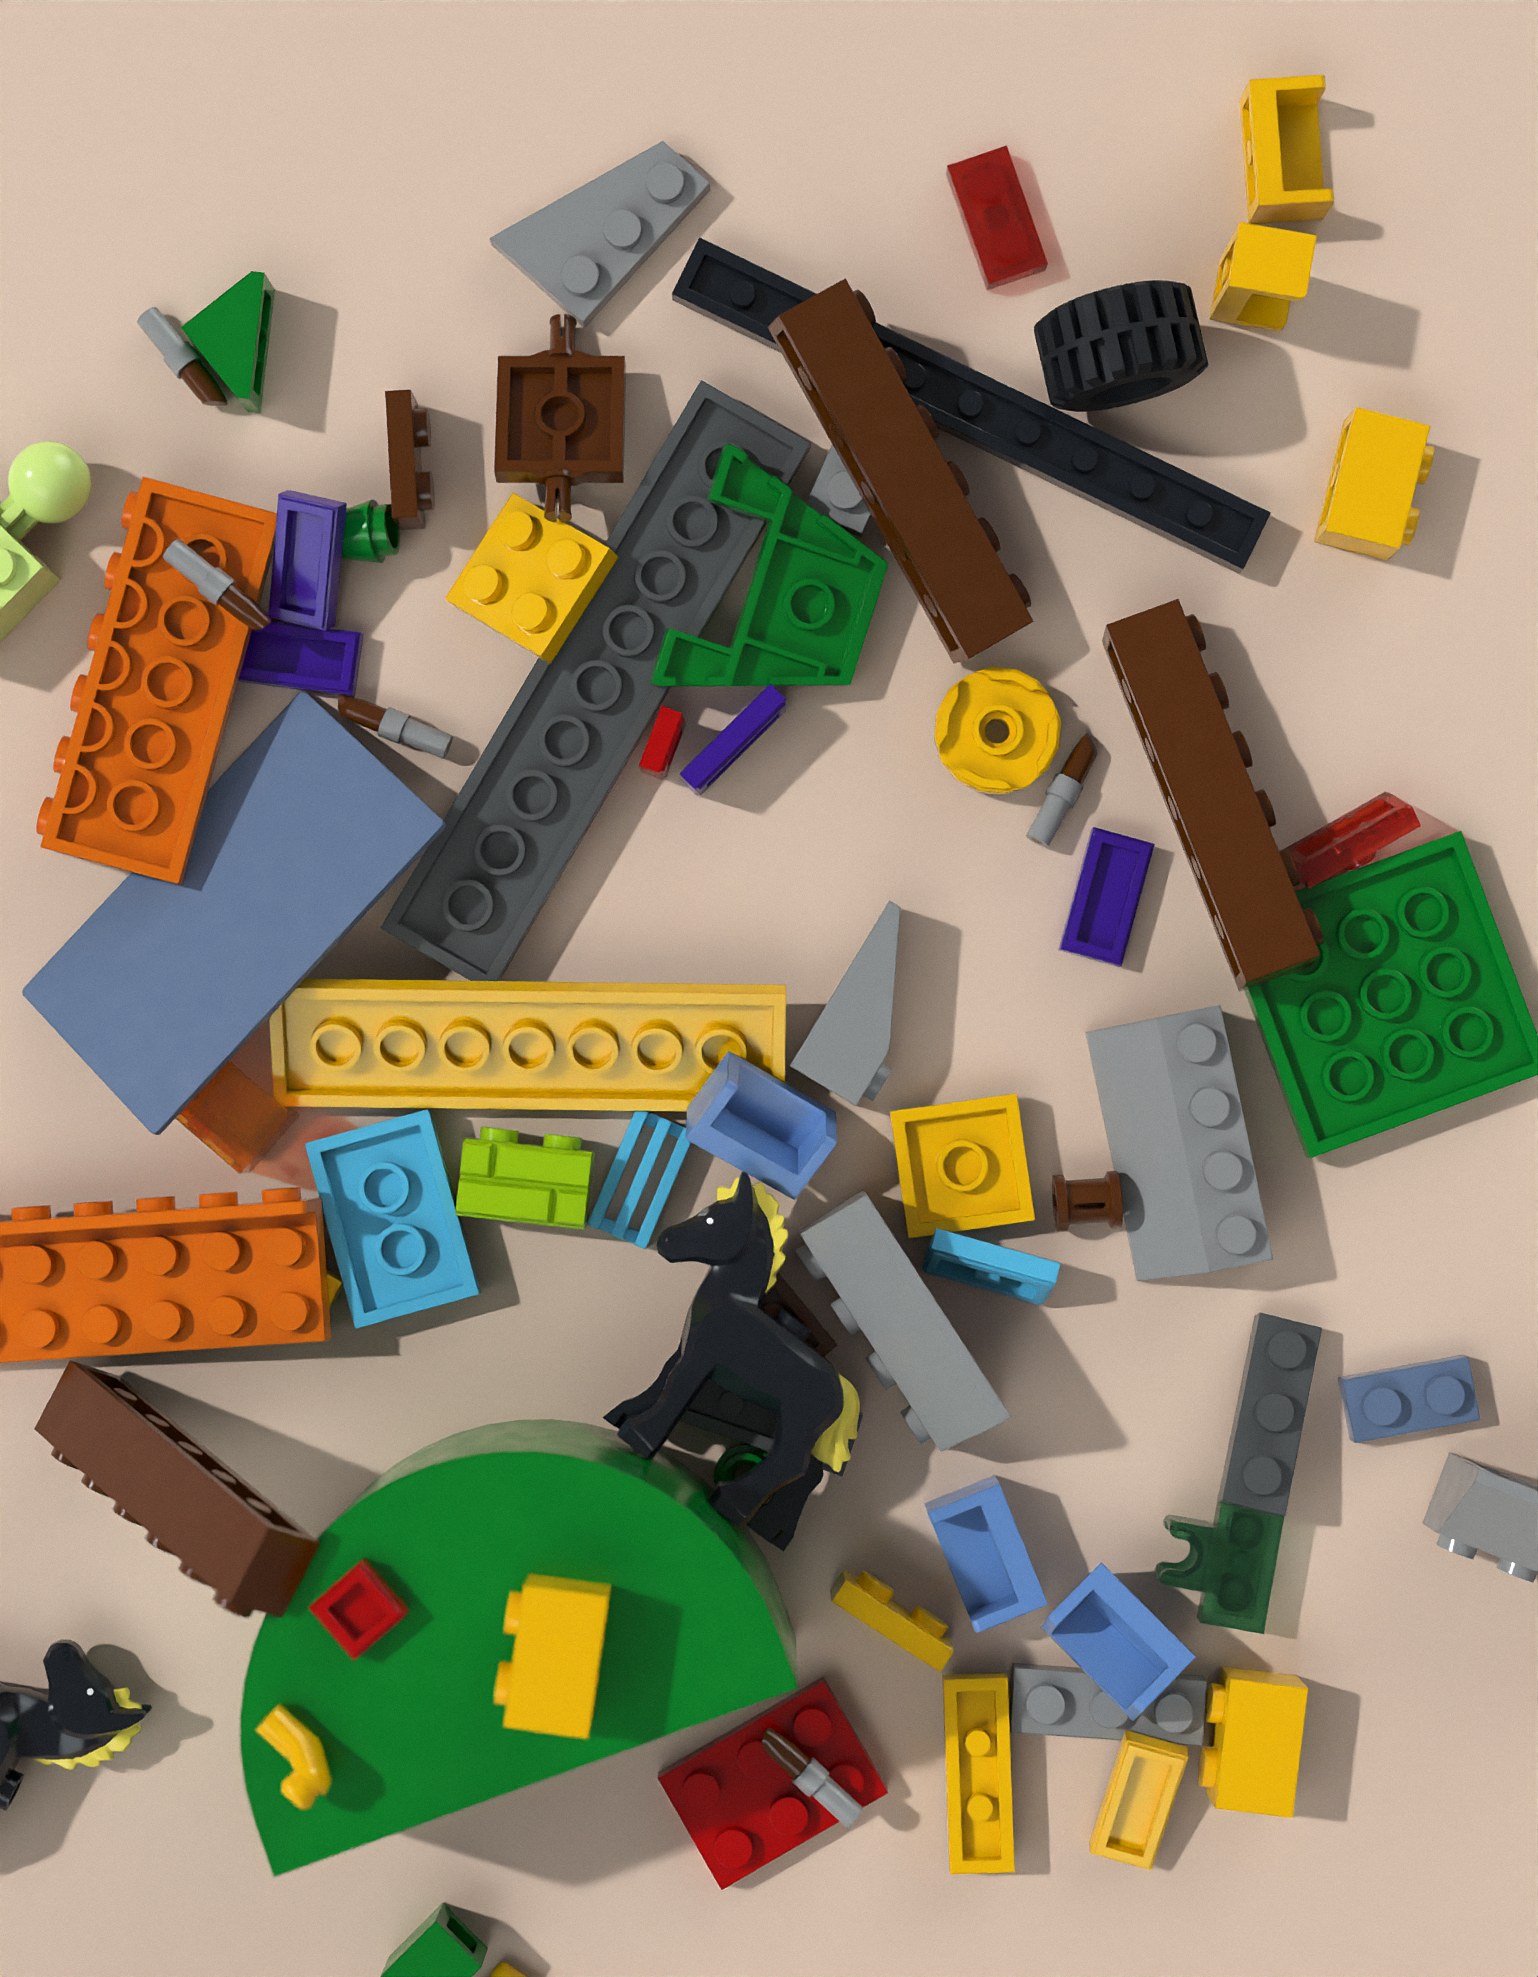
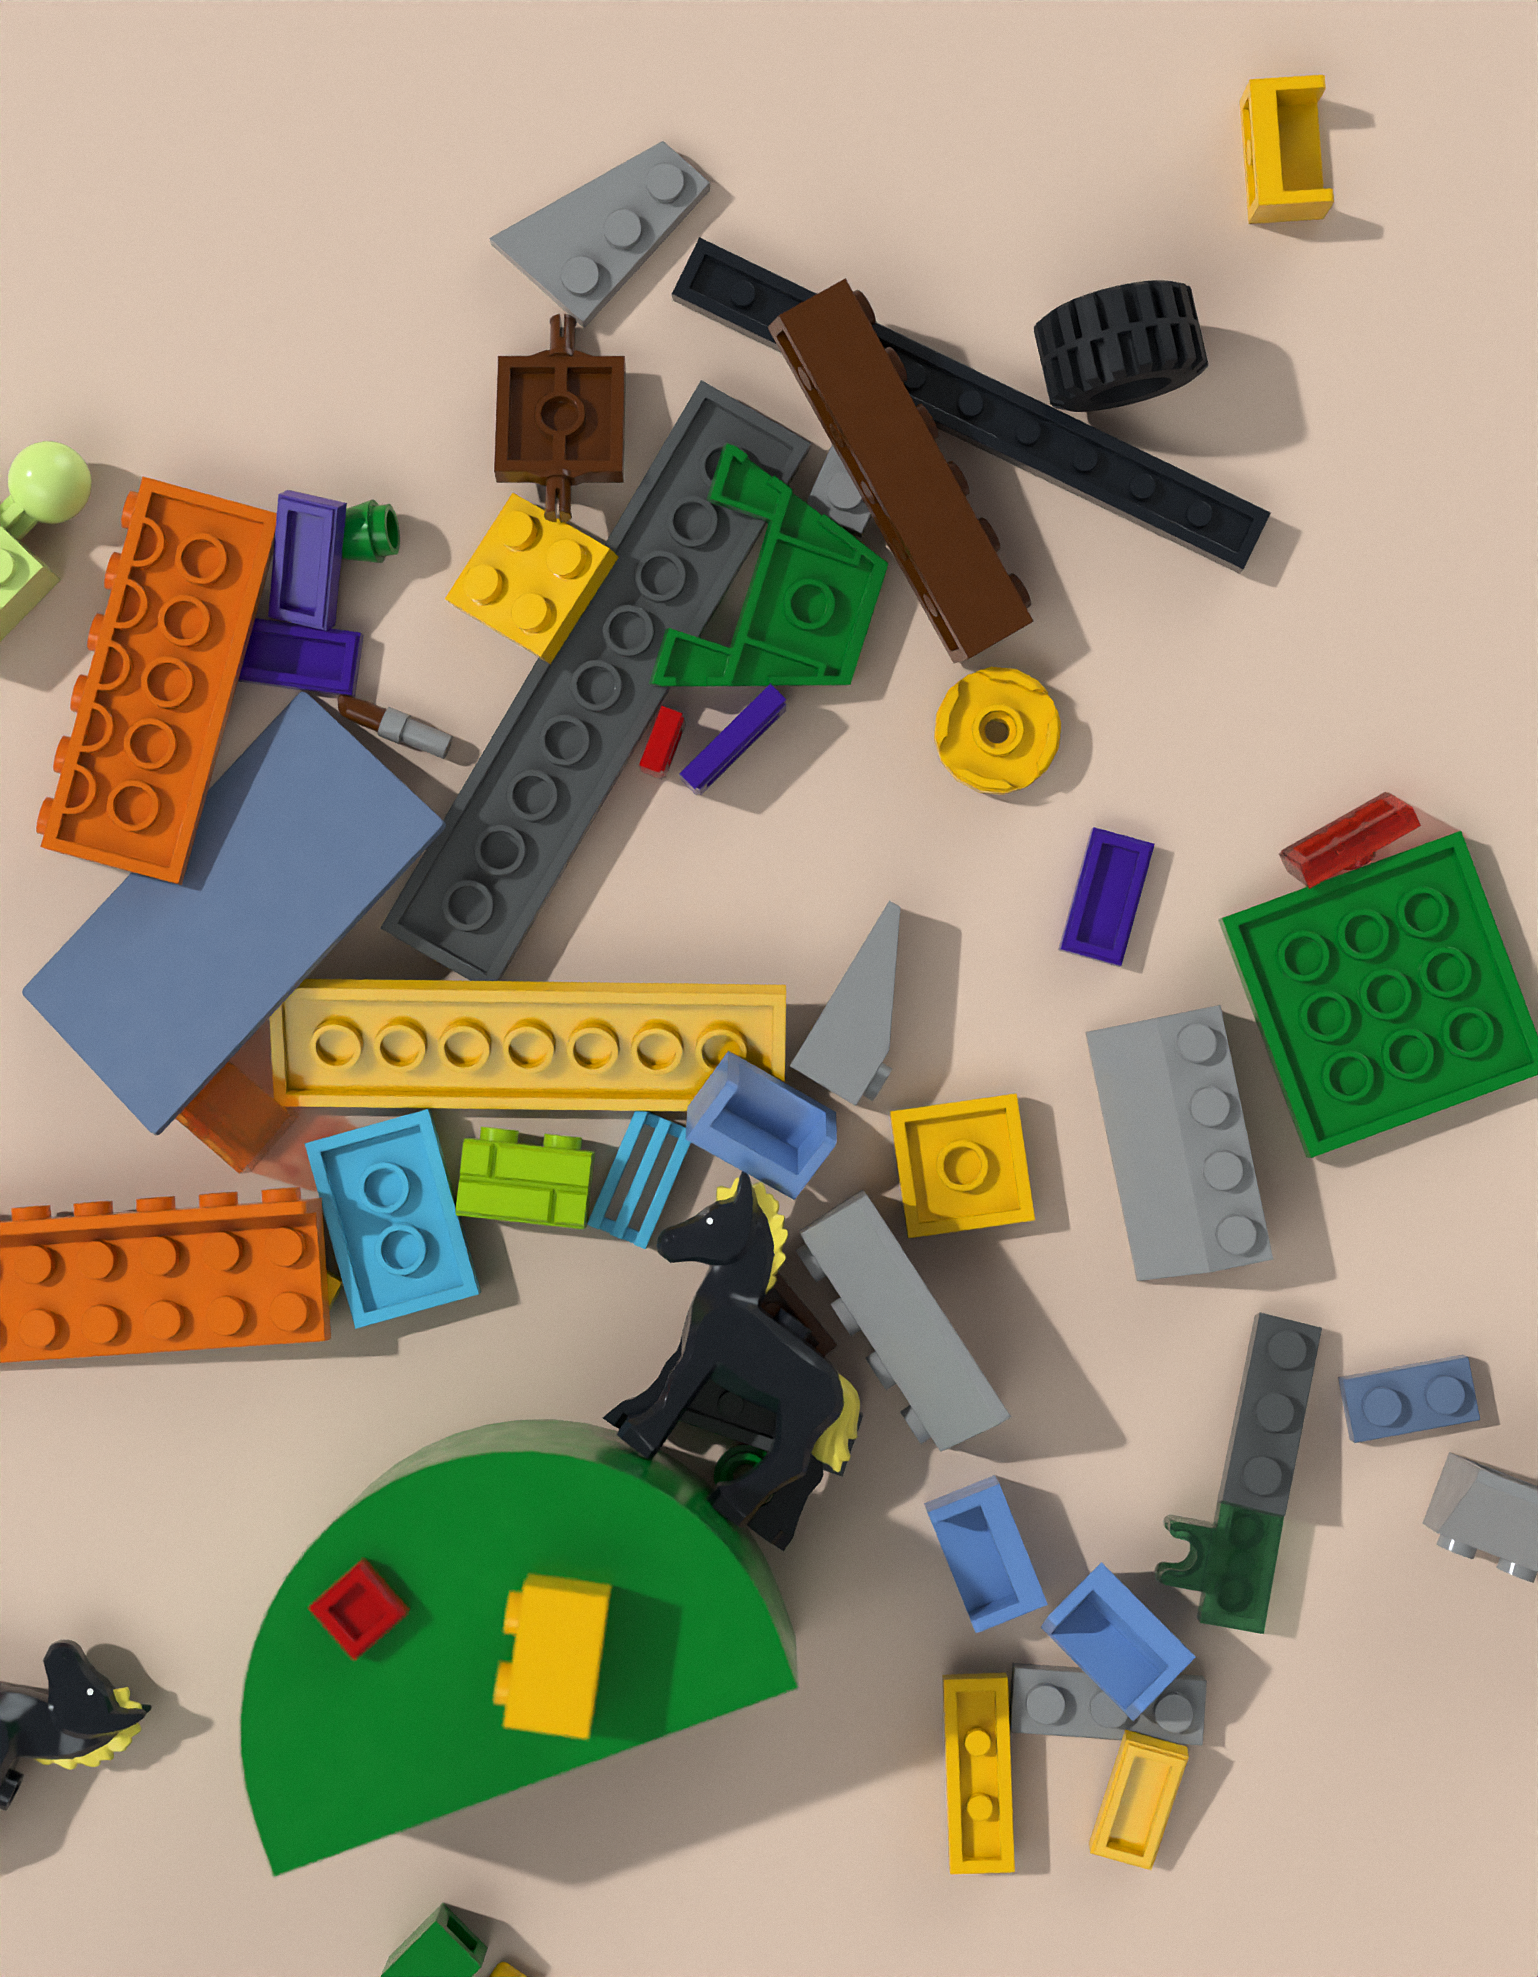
reddish brown brick [34,1360,320,1618] -> none
light grey piece [137,307,228,406] -> none
light grey piece [162,539,271,630] -> none
green slope [181,271,275,413] -> none
yellow arm [256,1703,332,1809] -> none
reddish brown plate [385,389,435,530] -> none
red plate [657,1676,888,1890] -> none
light grey piece [762,1727,863,1828] -> none
yellow plate [830,1570,955,1673] -> none
medium azure tile [921,1228,1060,1305] -> none
clear red plate [946,145,1048,291] -> none
light grey piece [1026,733,1098,848] -> none
reddish brown bush [1052,1171,1123,1232] -> none
reddish brown brick [1102,599,1324,992] -> none
yellow brick [1198,1666,1308,1818] -> none
yellow panel [1209,222,1317,331] -> none
yellow brick [1314,407,1435,560] -> none

